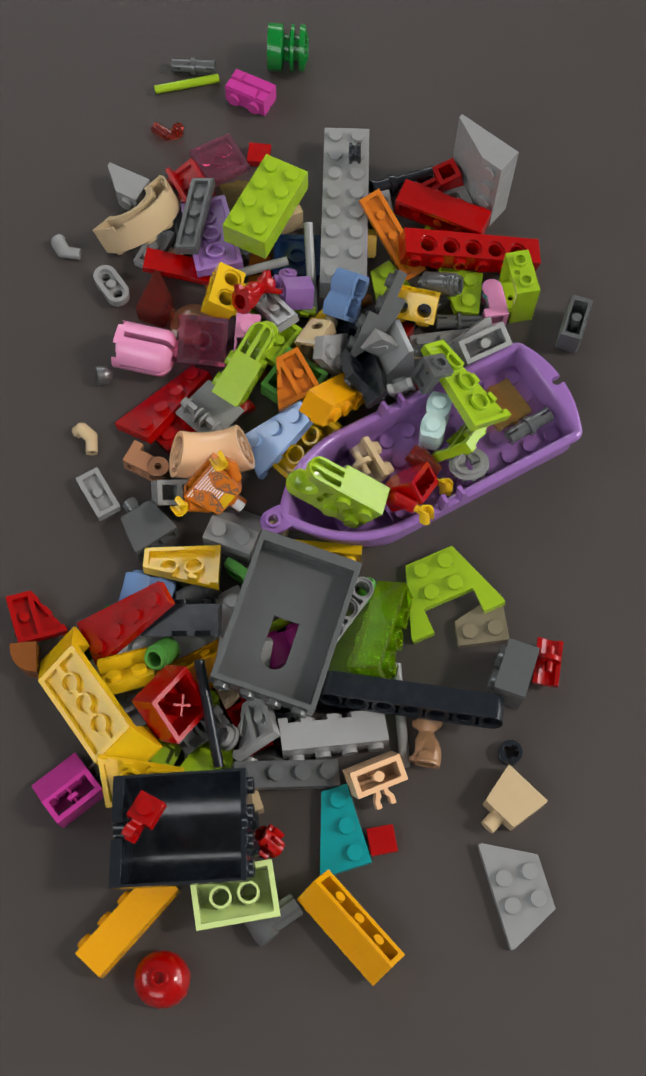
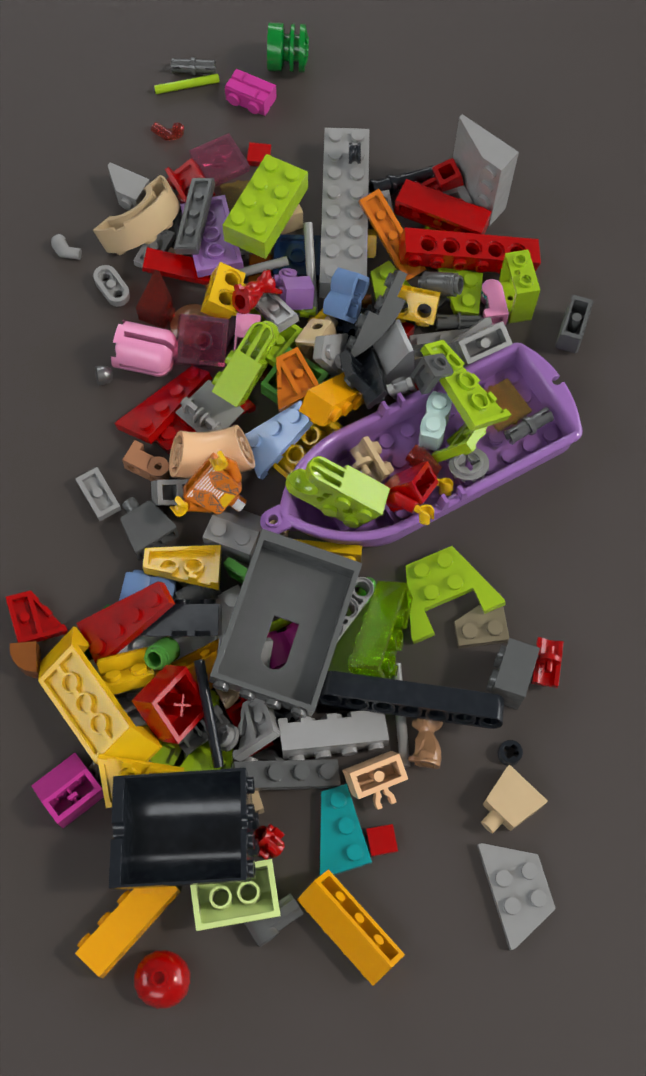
tan arm [72,423,98,456] -> none
red plate [121,790,167,844] -> none
light grey slope [361,328,398,357] -> none

